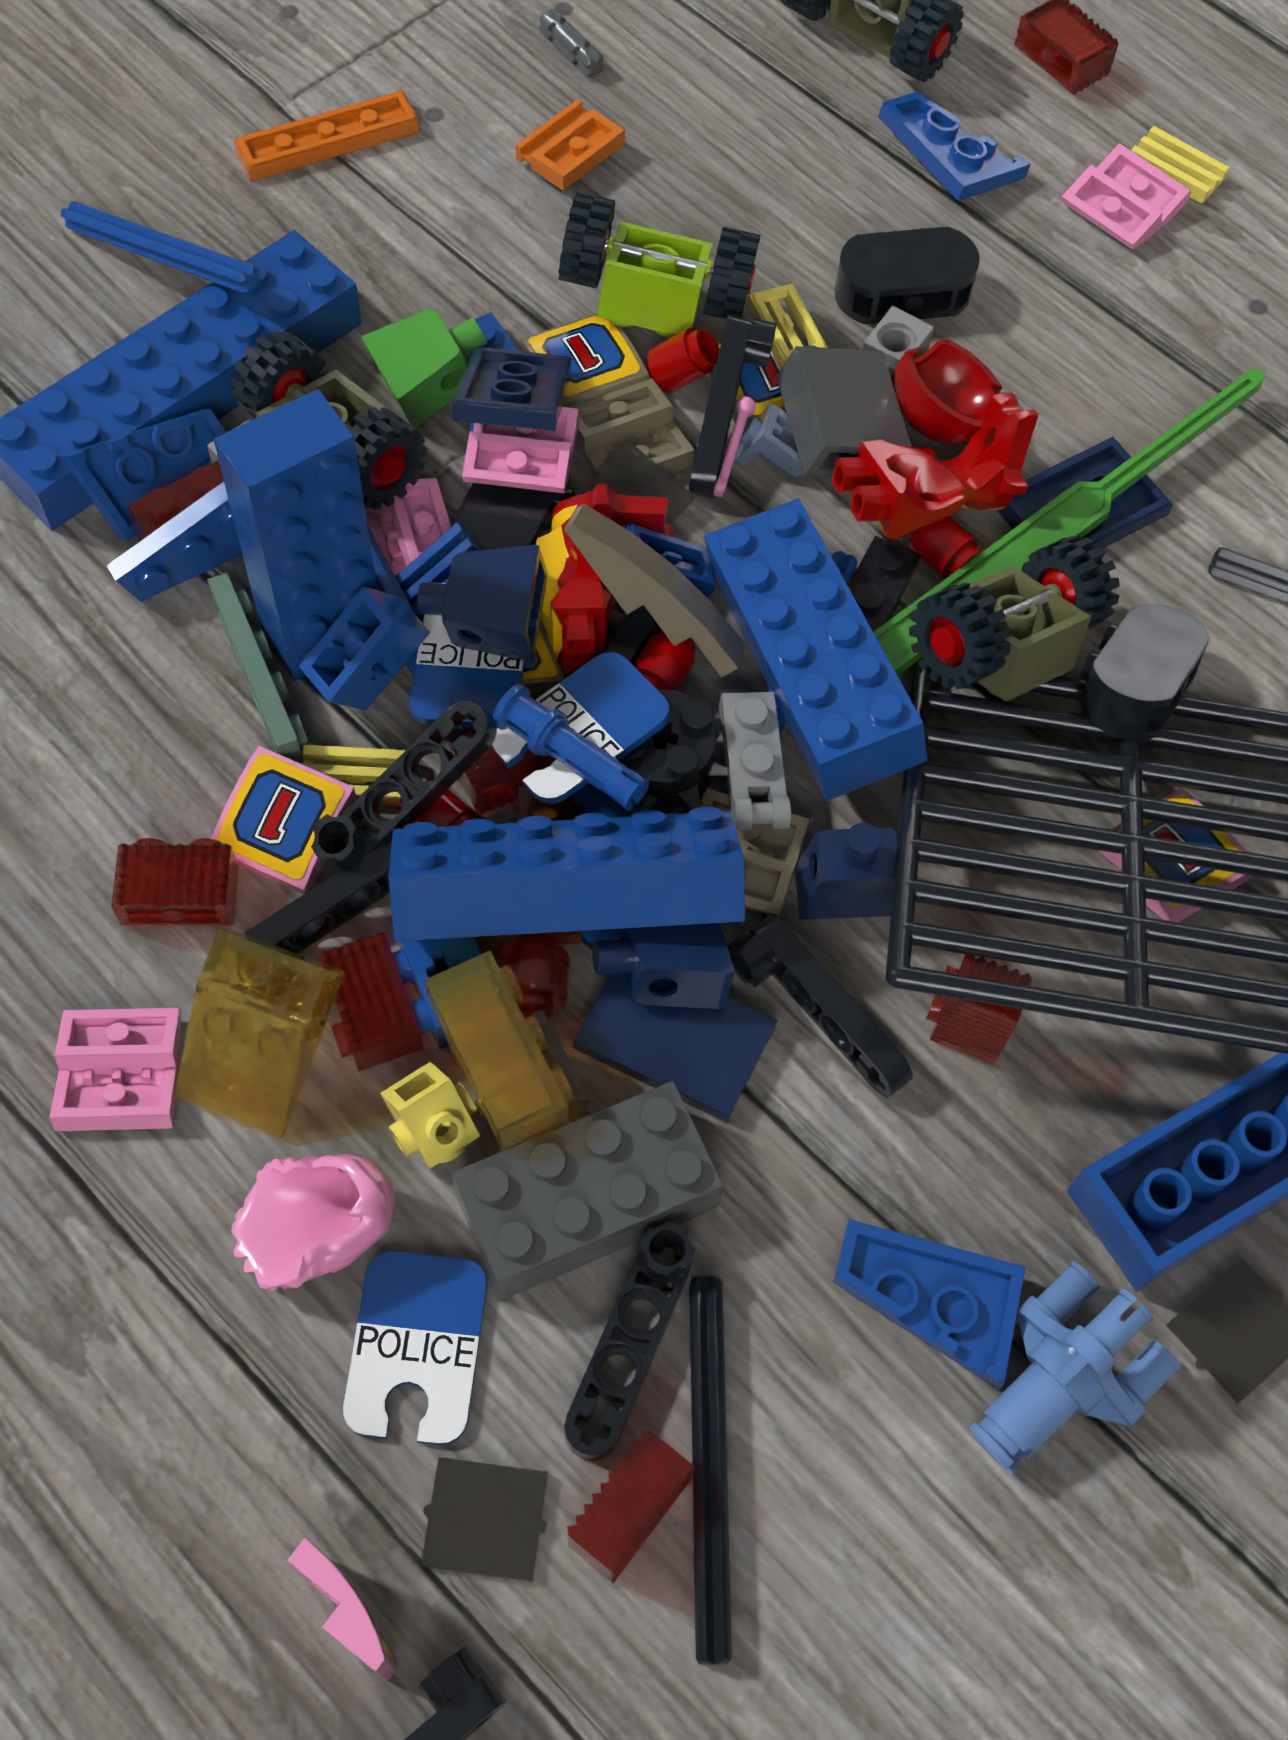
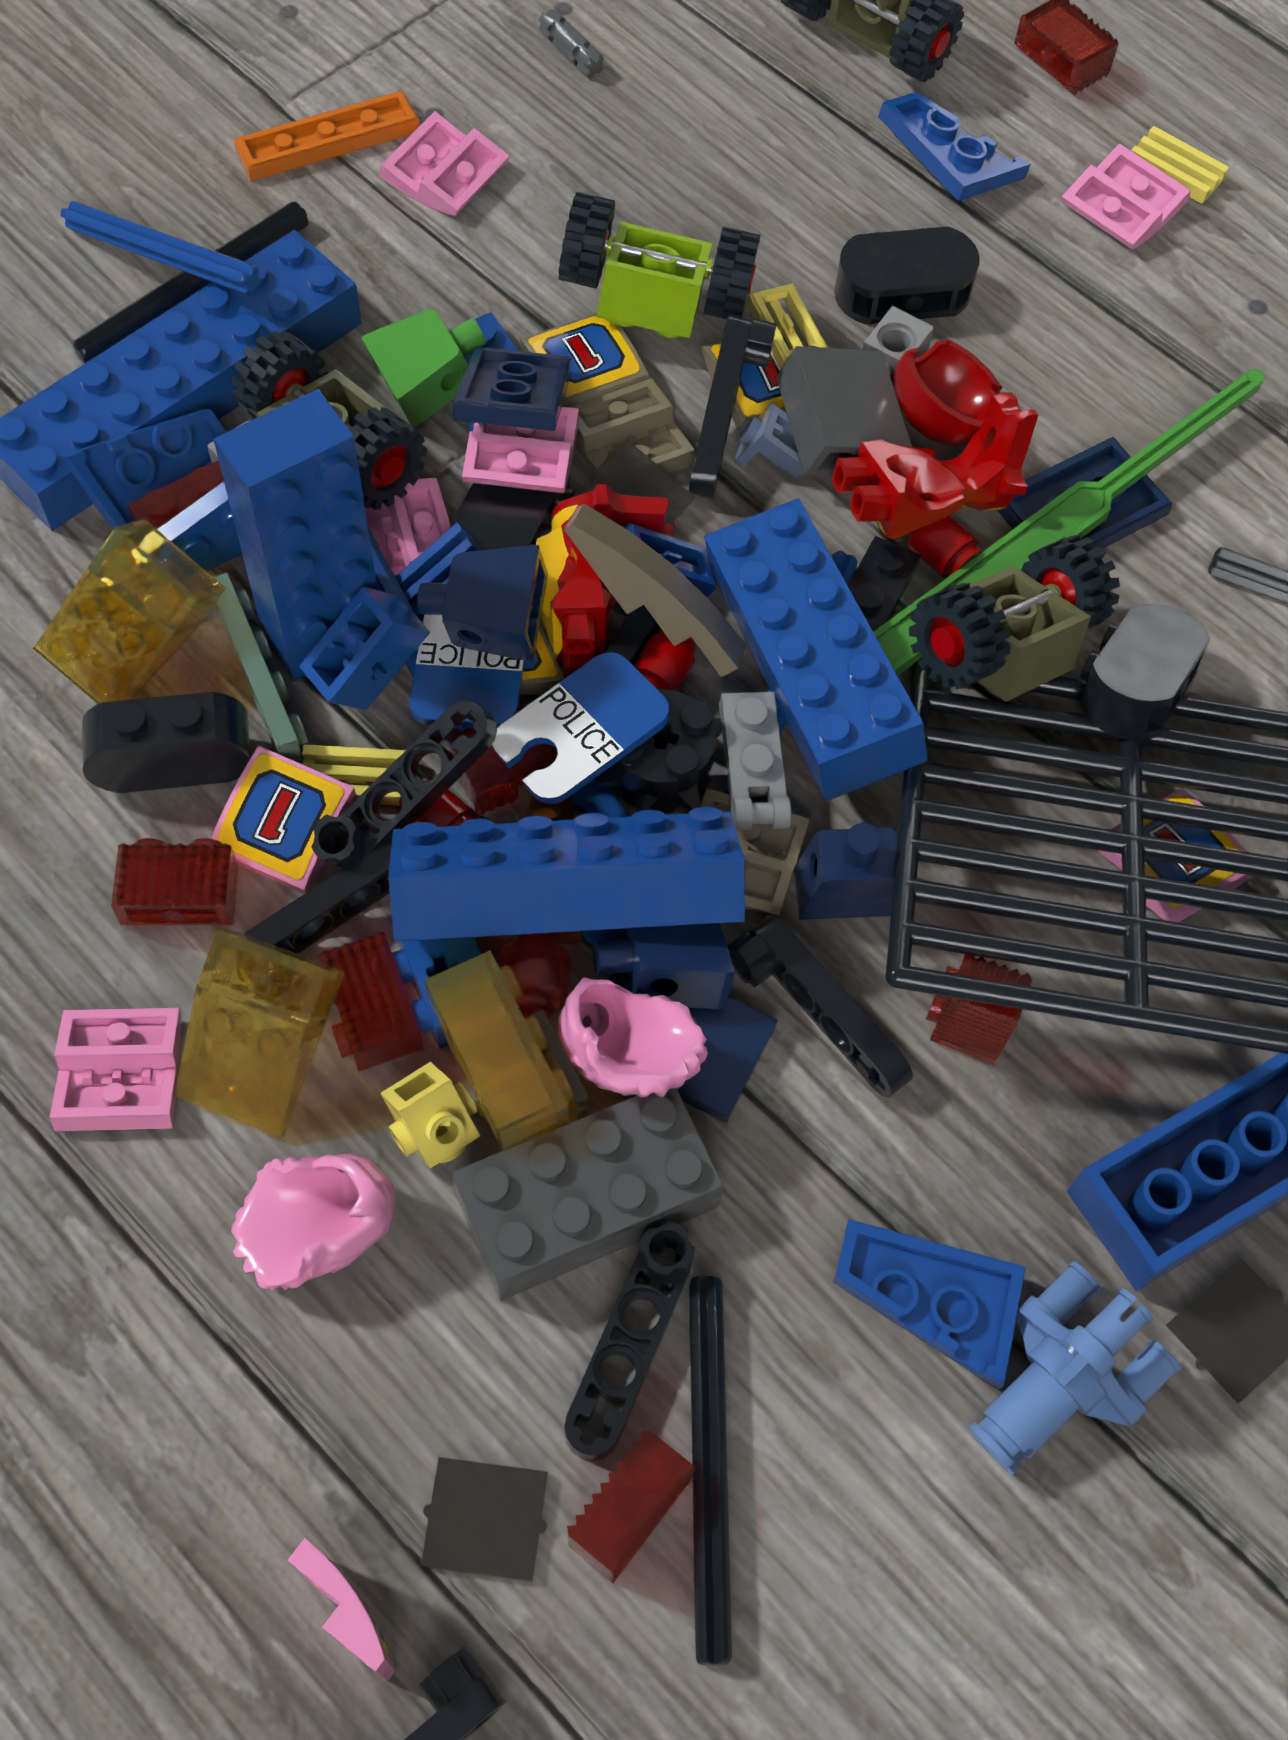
piece [343,1251,487,1445] -> none
blue pin [492,684,649,811] -> none
orange plate [516,99,625,191] -> none
red brick [647,327,720,392] -> none
bright pink hinge [714,396,756,498] -> none
none -> clear yellow slope [33,519,226,704]
none -> black axle [72,202,309,364]
none -> black brick [82,692,250,793]
none -> bright pink slope [379,111,510,216]
none -> bright pink piece [558,978,708,1097]

